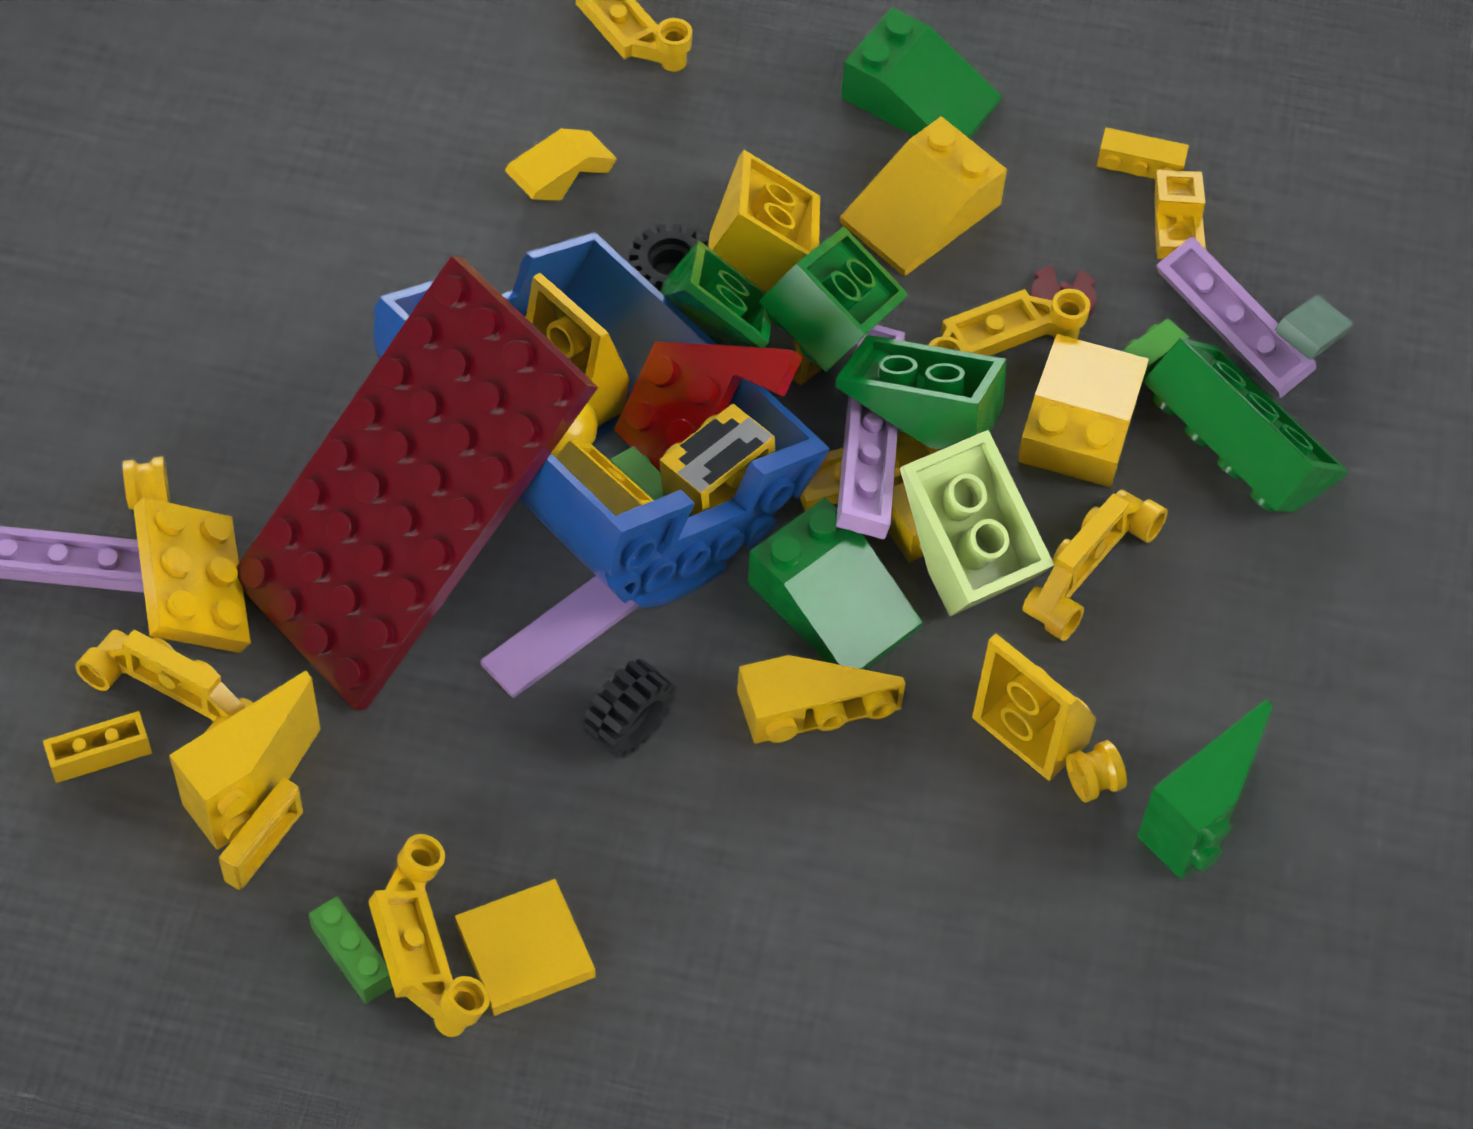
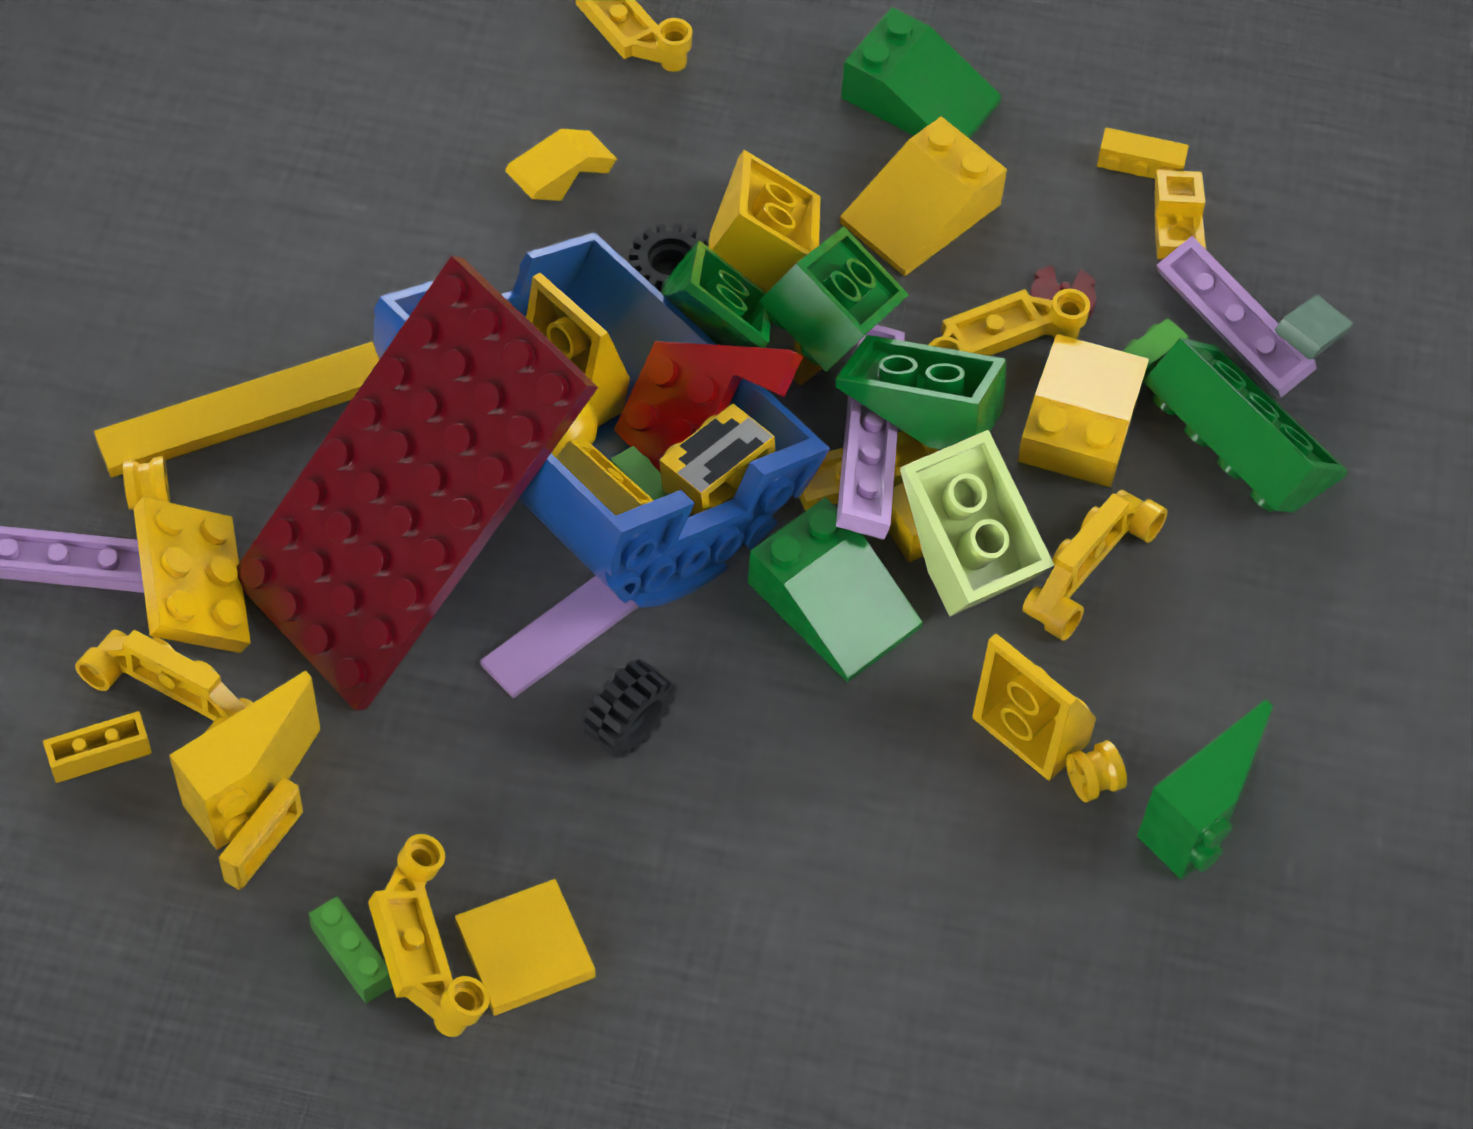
yellow slope [737,655,906,744] -> none
none -> yellow tile [94,342,379,478]

